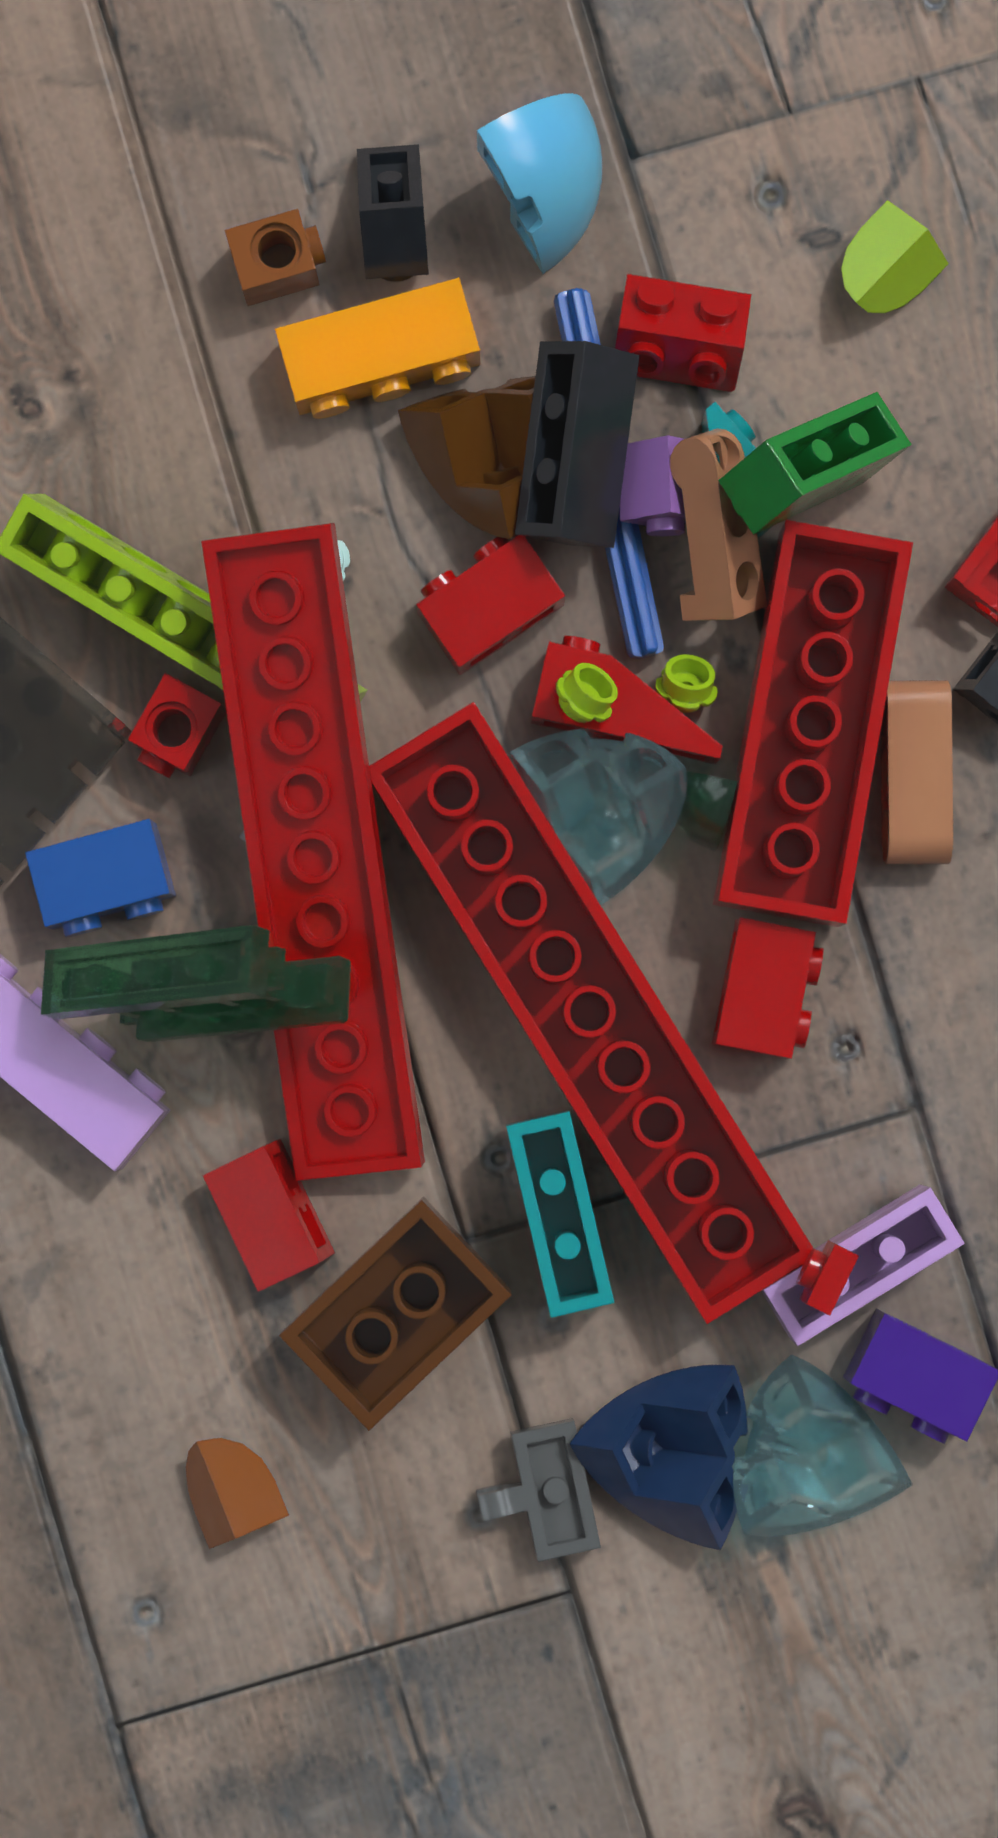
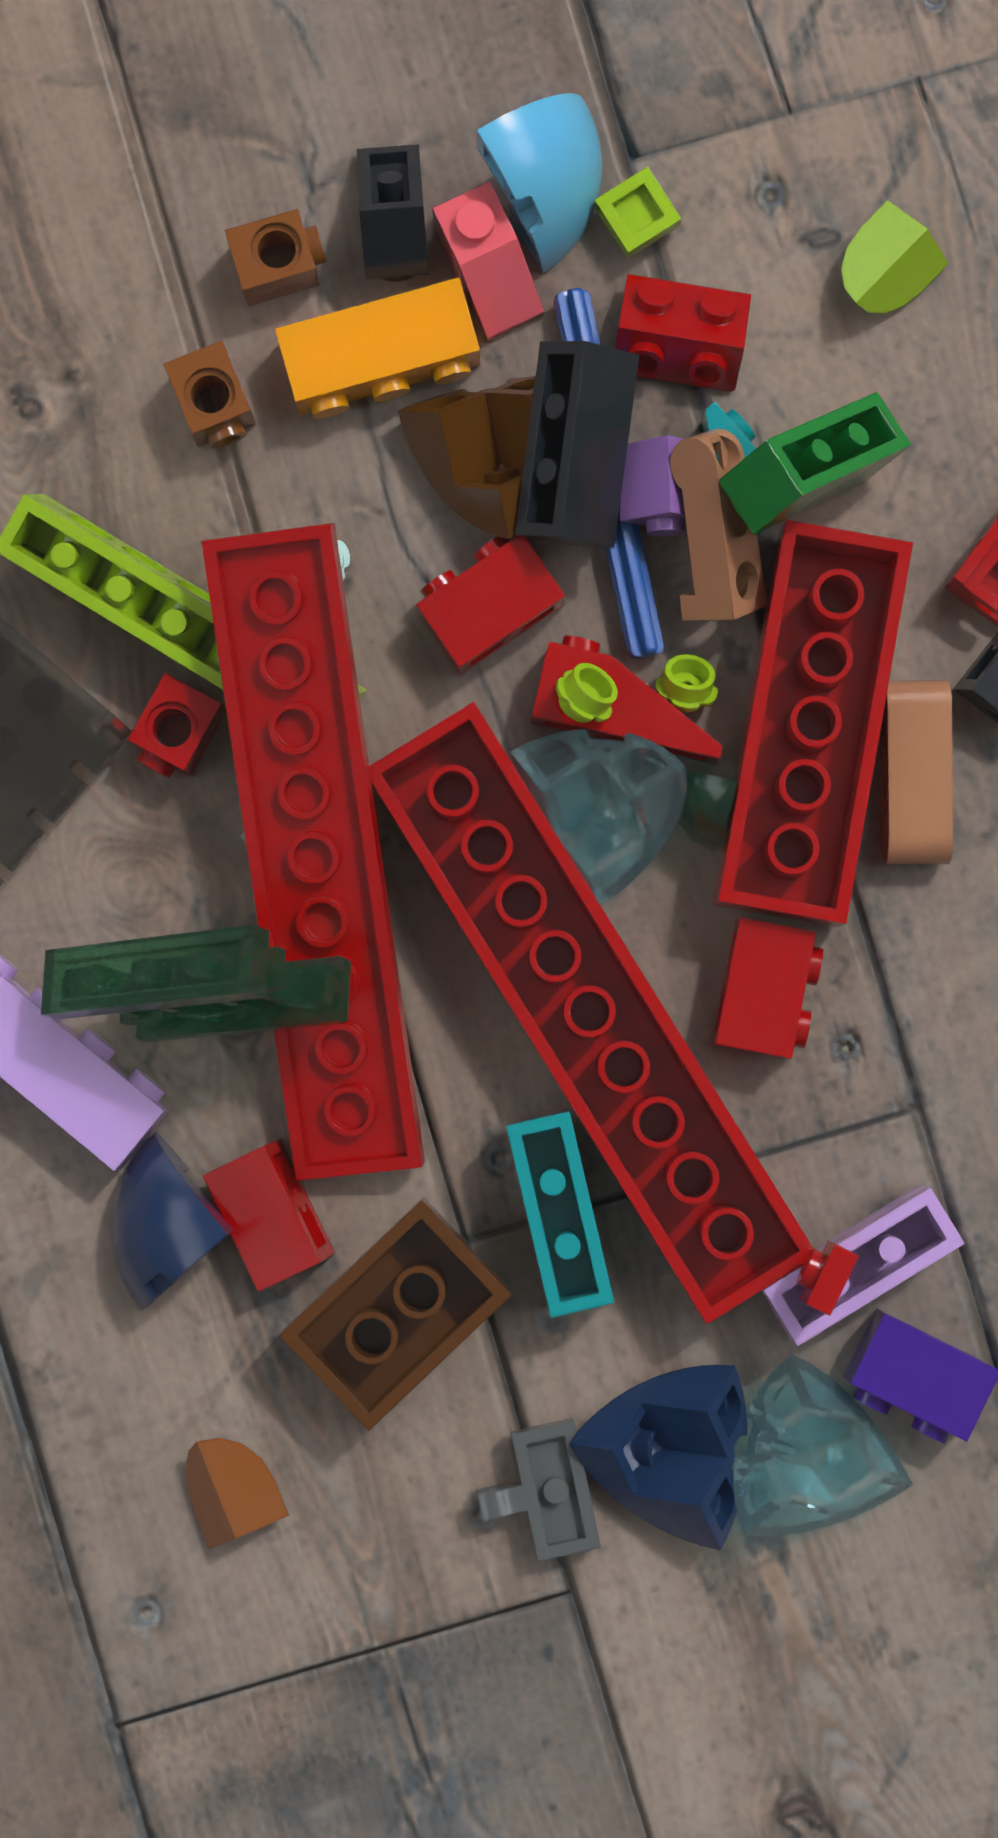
blue brick [25,819,176,937] -> none
none -> dark blue brick [112,1131,234,1311]
none -> dark orange brick [164,340,256,449]
none -> coral slope [432,181,544,341]
none -> lime plate [594,166,682,259]

